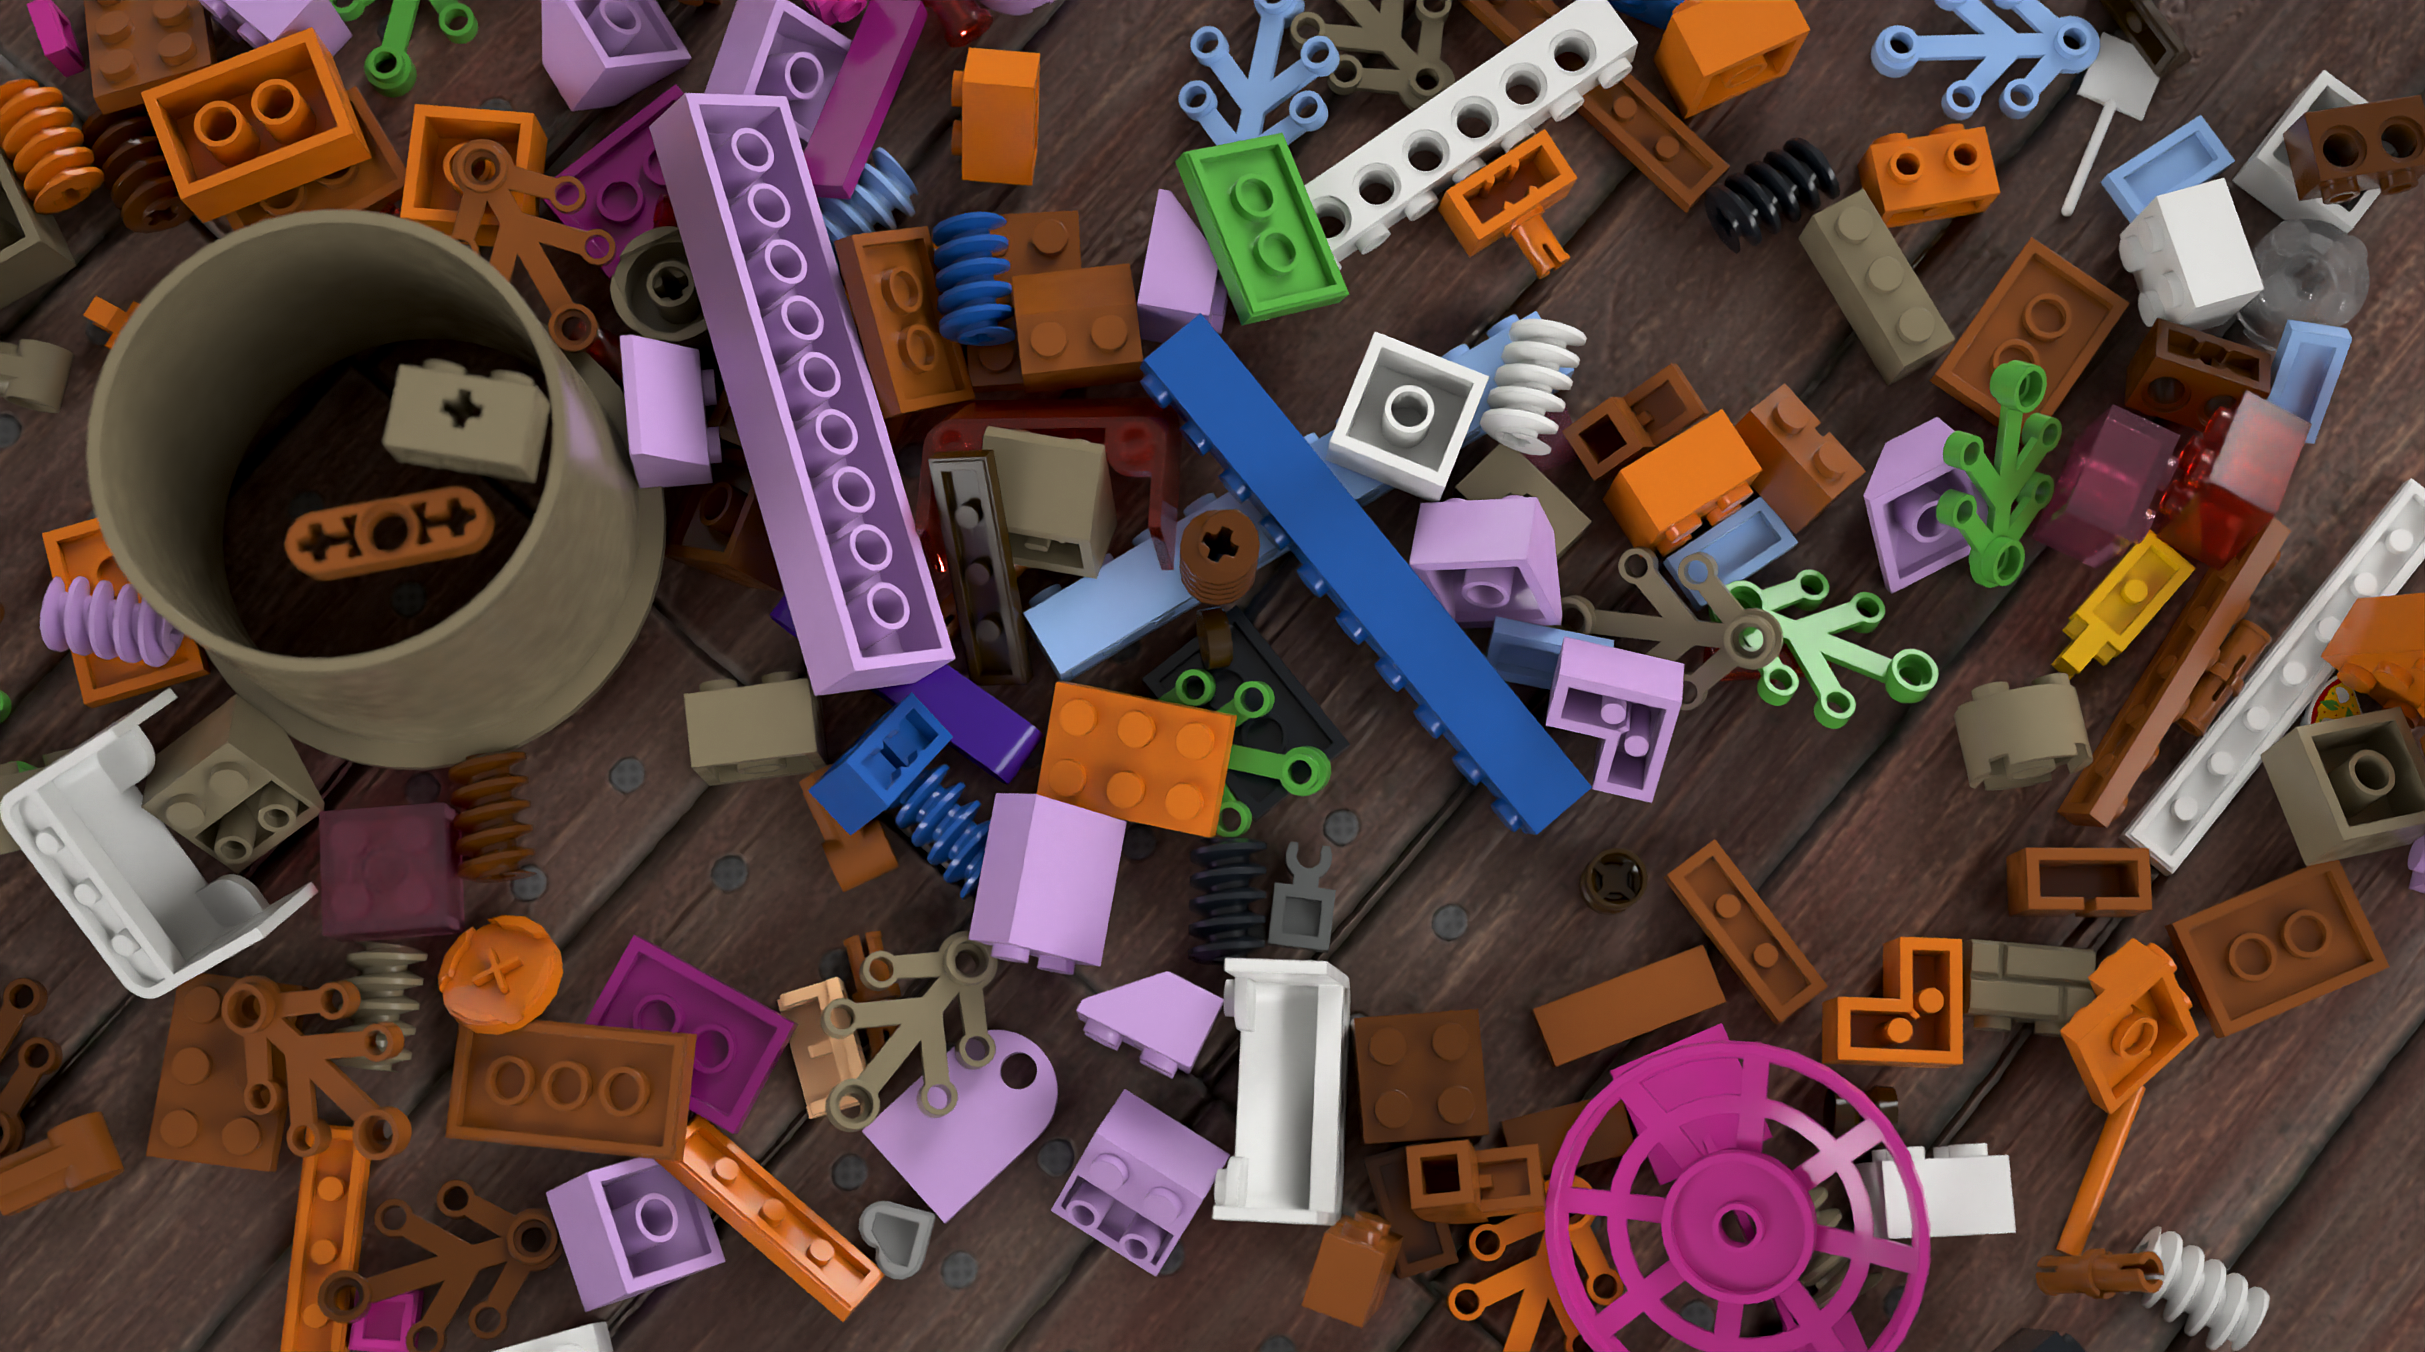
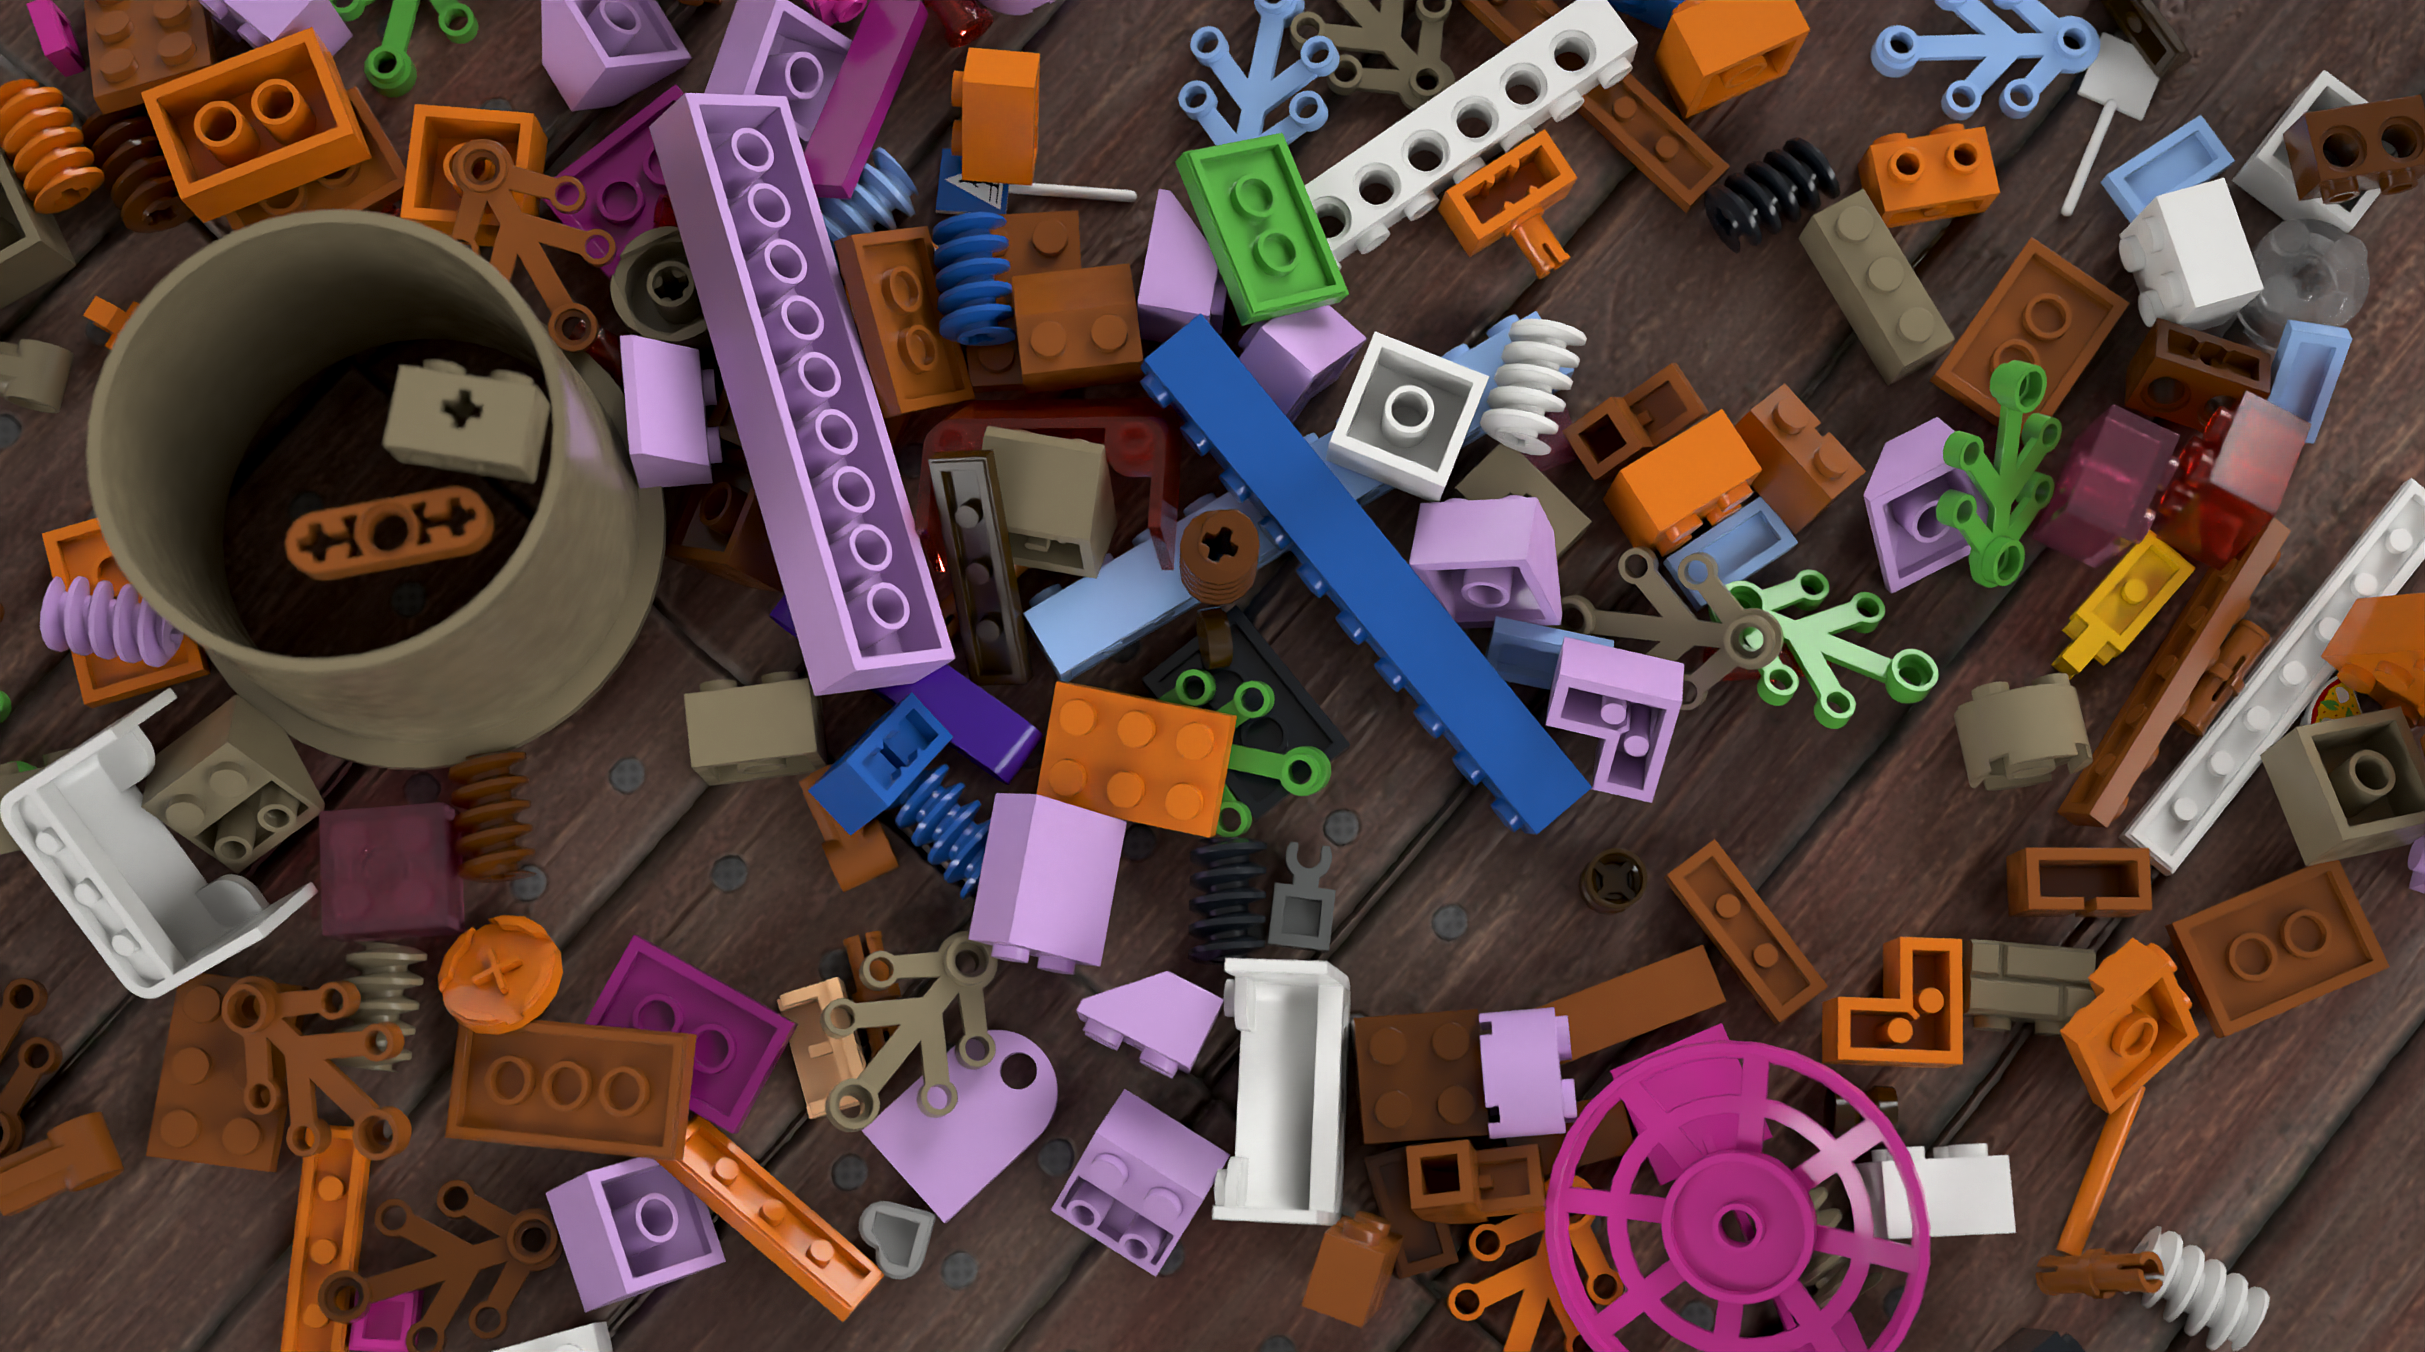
none -> piece [936,148,1137,215]
none -> lavender brick [1238,305,1367,424]
none -> lavender brick [1479,1007,1578,1139]

